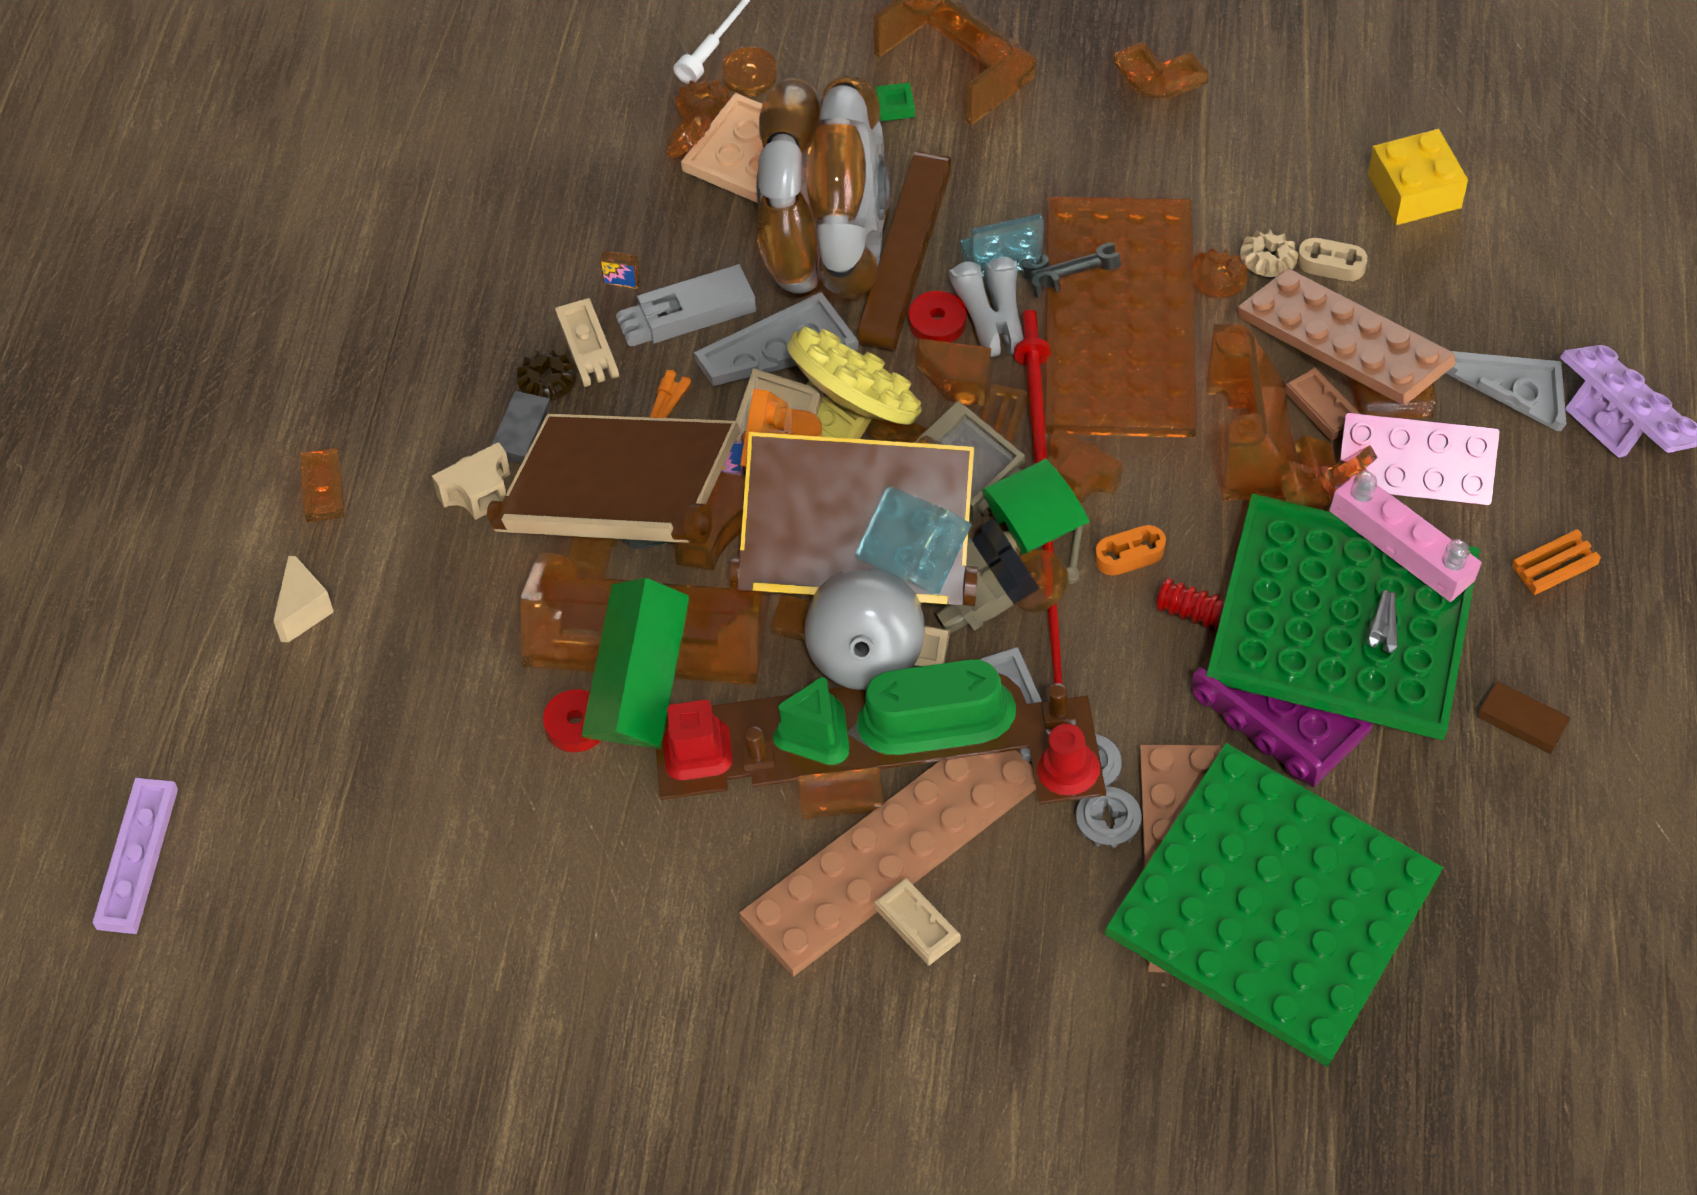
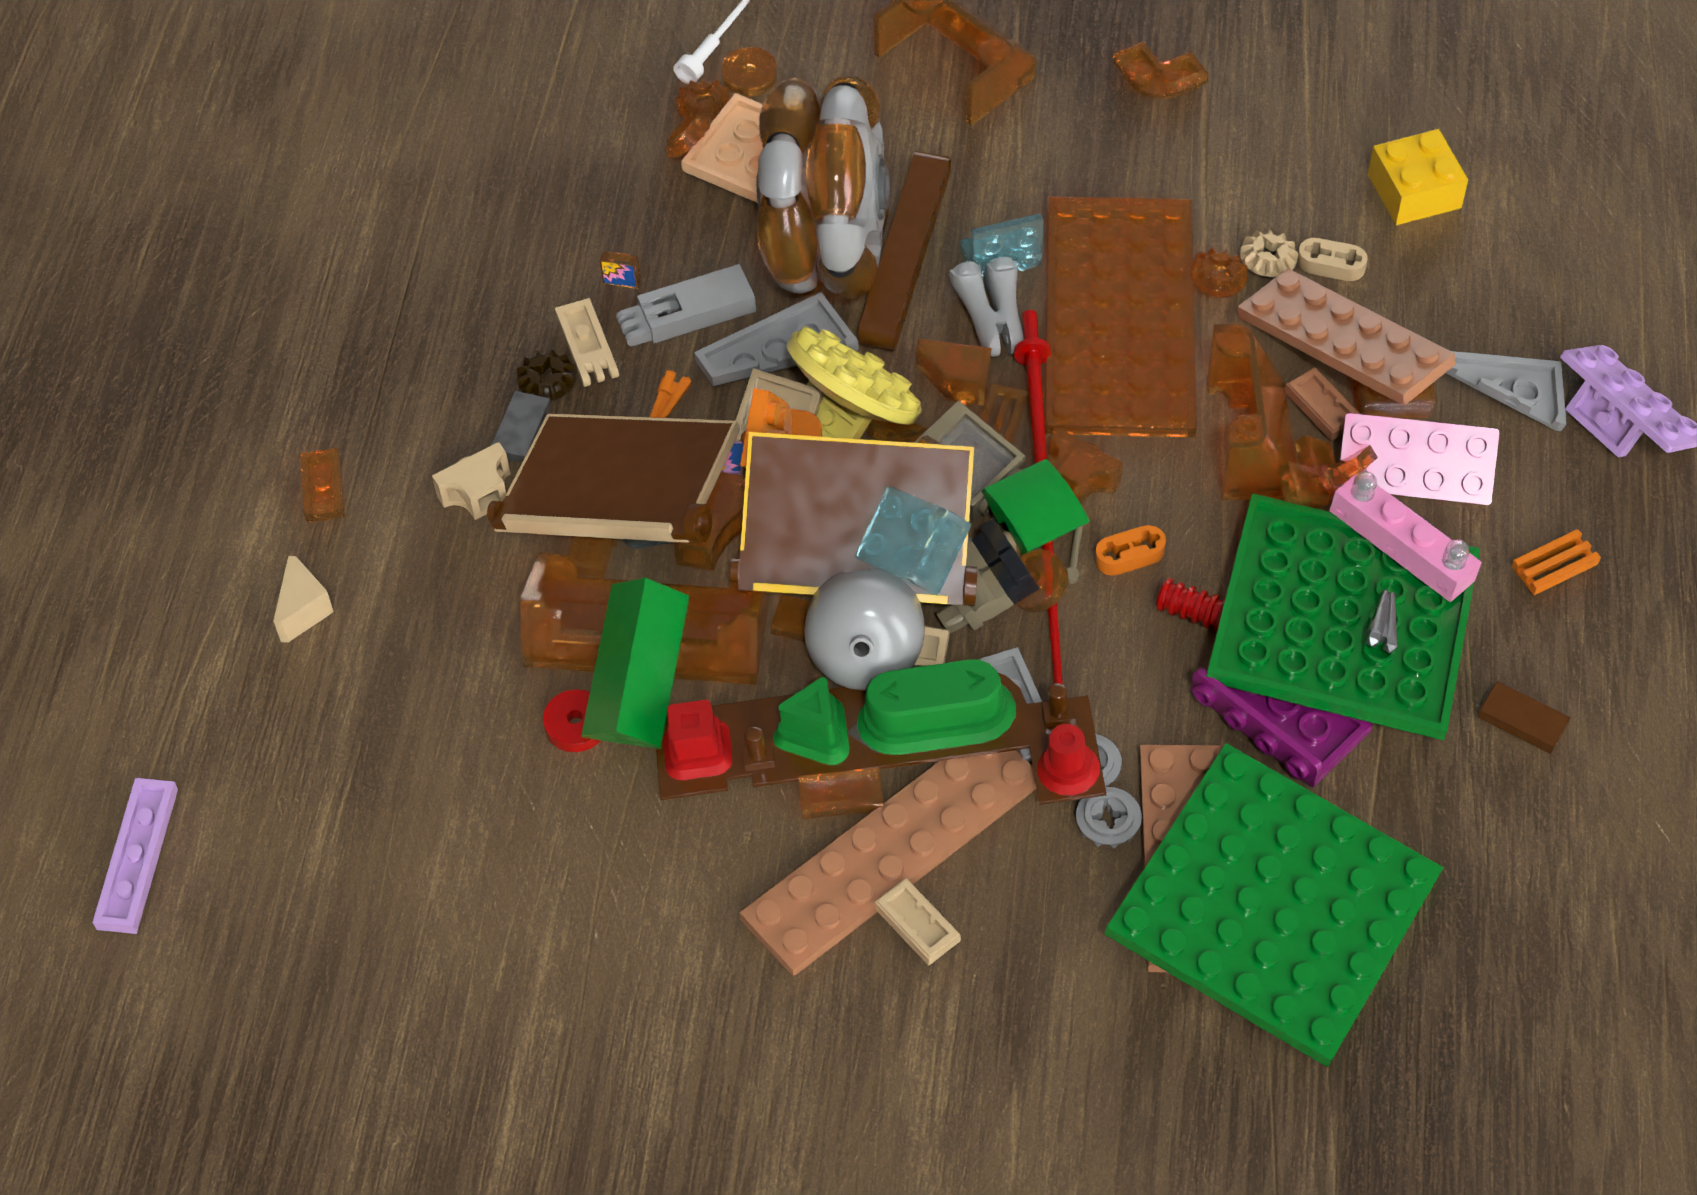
green plate [876,82,915,121] -> none
red piece [908,291,967,345] -> none
pearl dark grey bar [1022,243,1122,298] -> none

